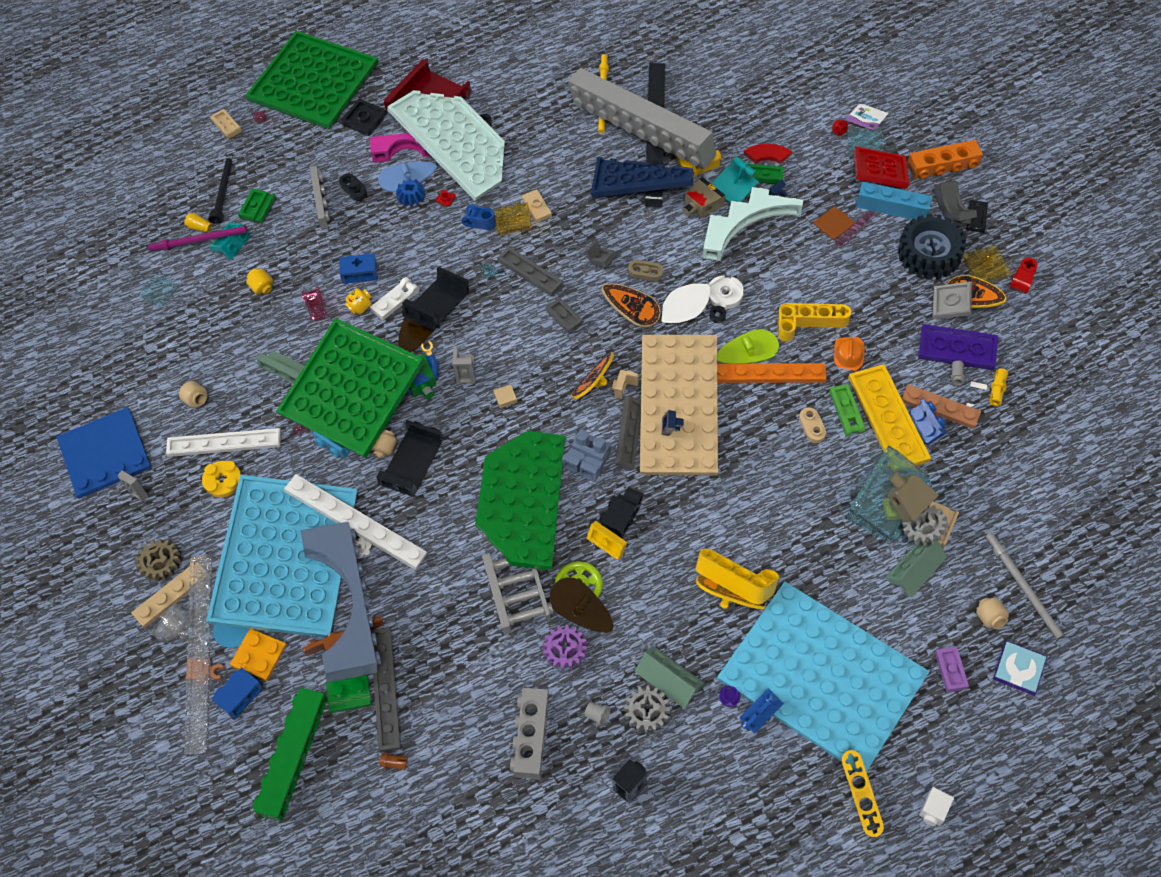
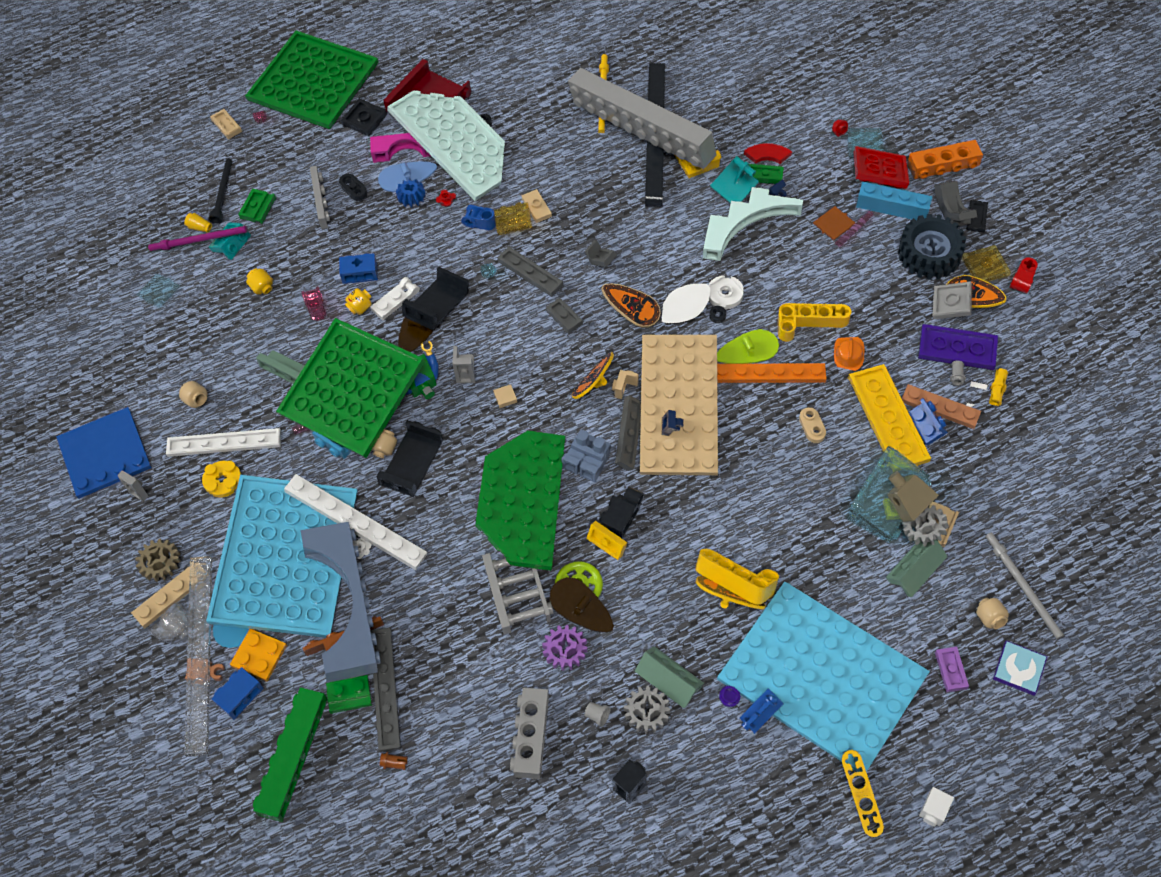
dark blue wing [591,157,694,198] -> none
dark tan plate [628,260,663,282] -> none
dark tan torso [682,177,725,218] -> none
bright green plate [829,384,865,436] -> none
sticker [845,104,888,130] -> none

